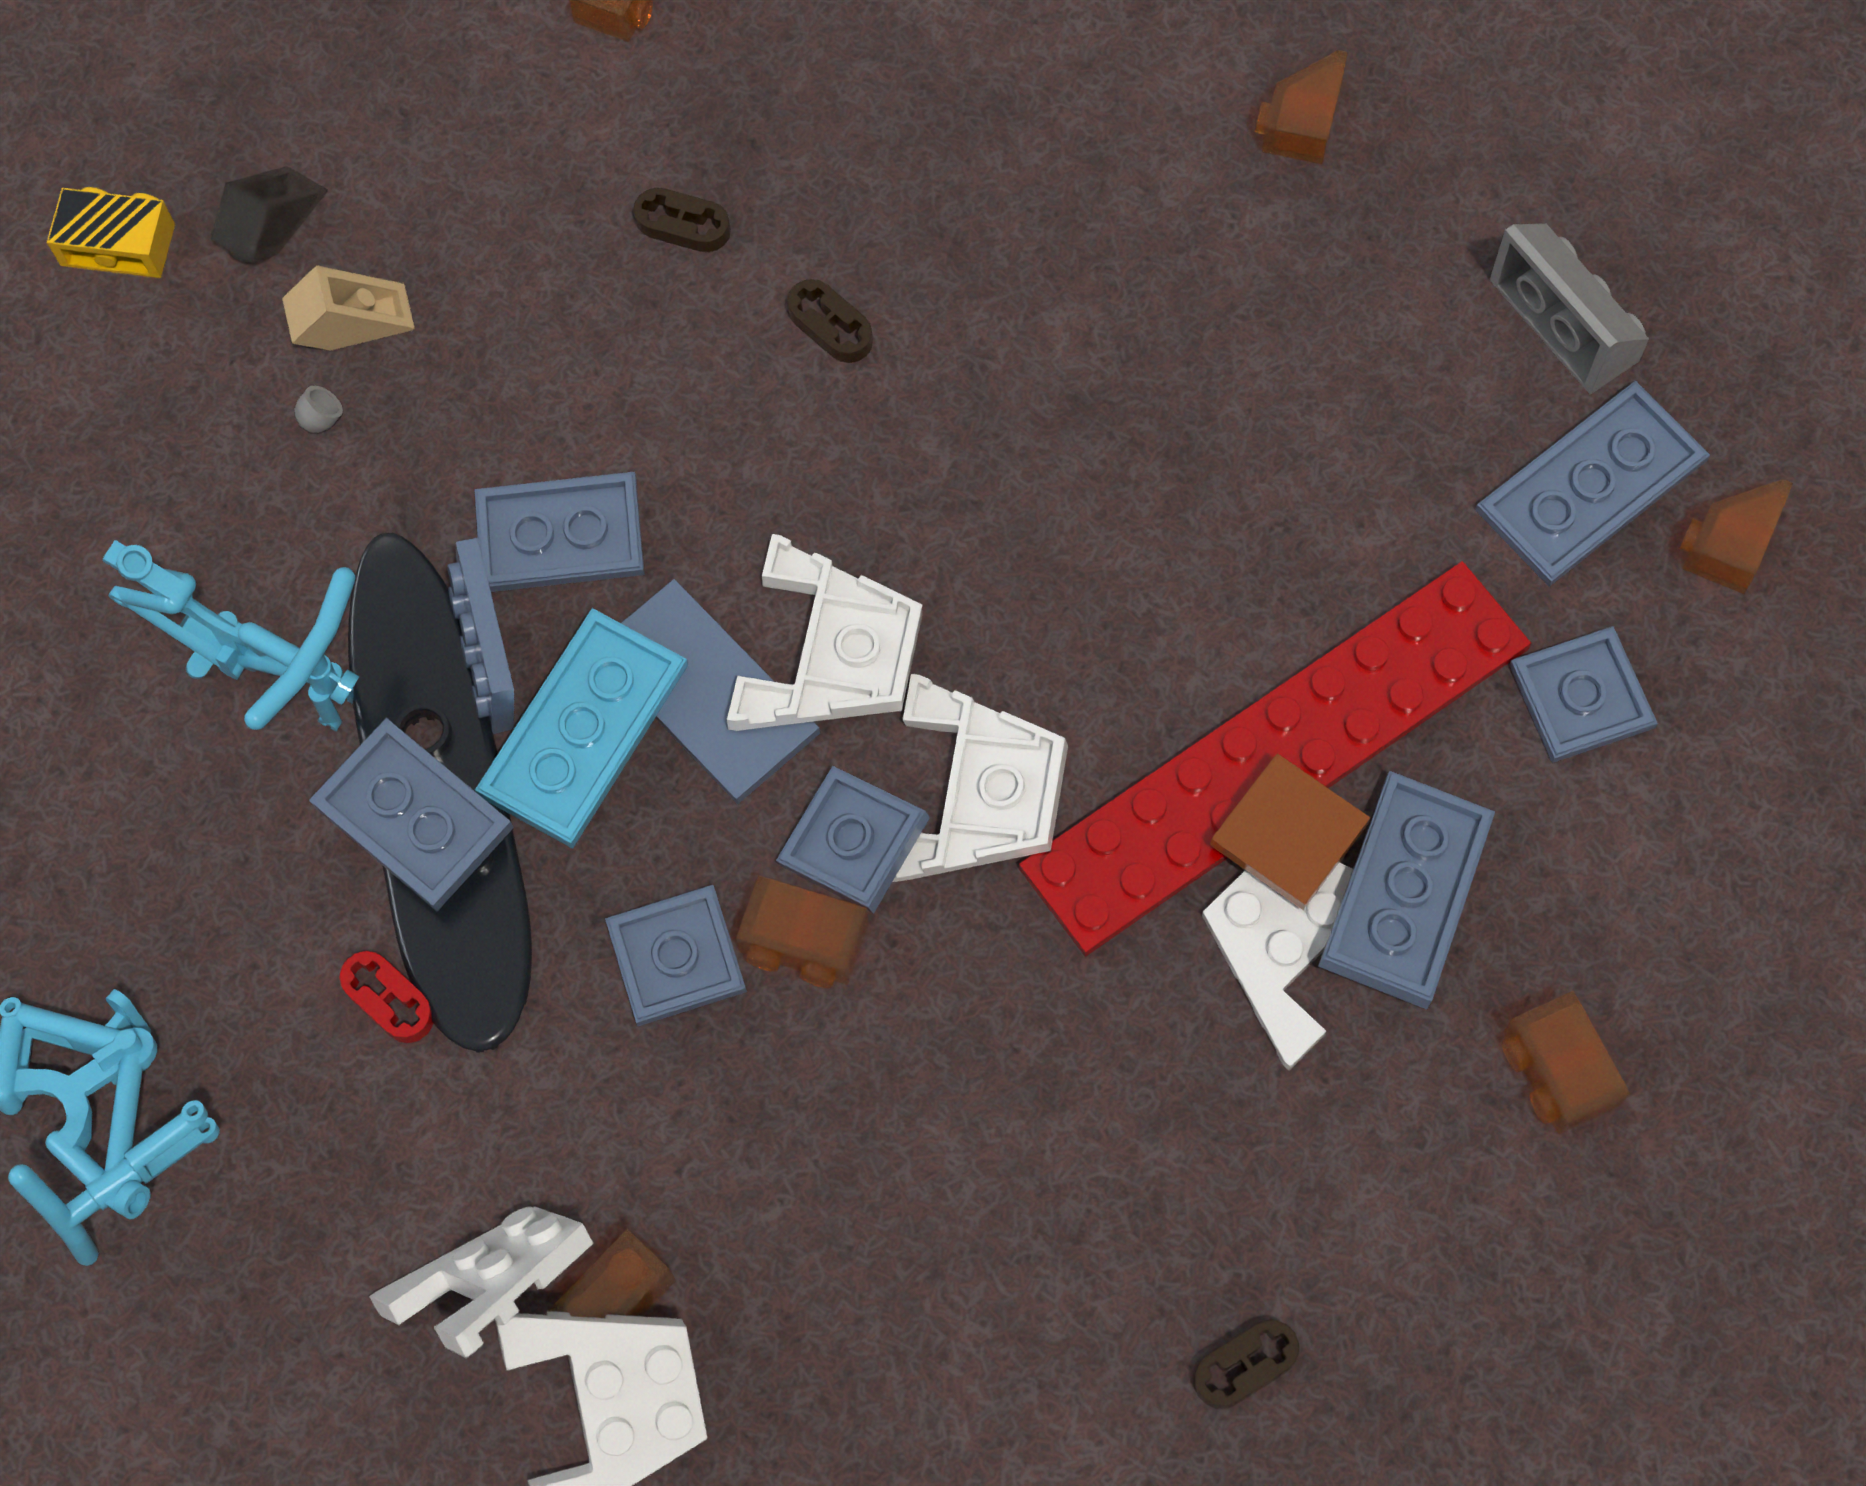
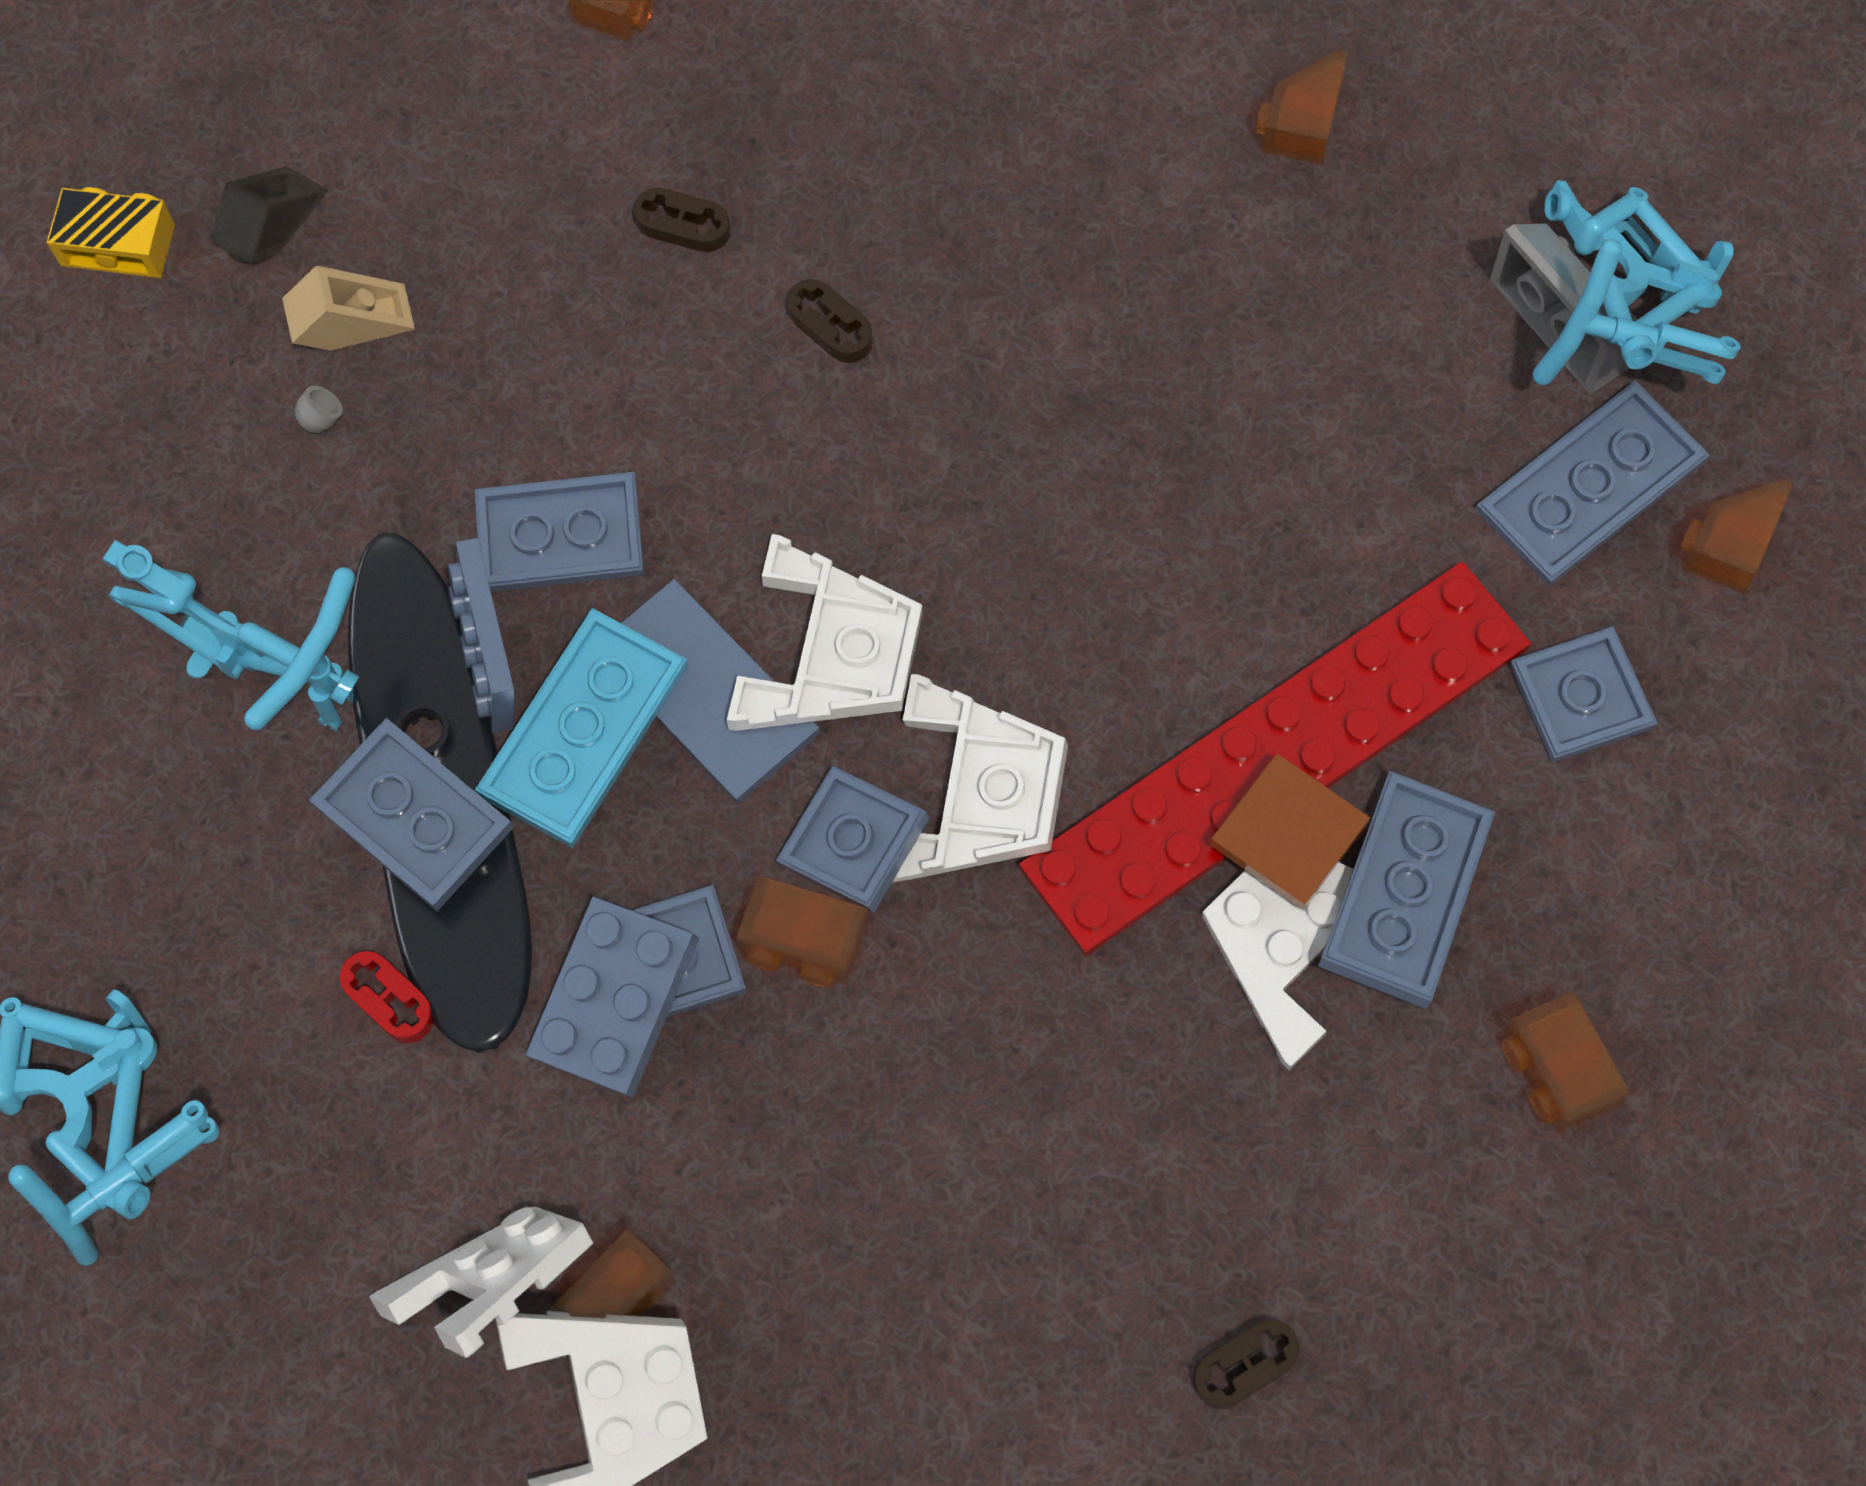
none -> sand blue plate [526,897,699,1098]
none -> medium azure piece [1533,180,1741,385]

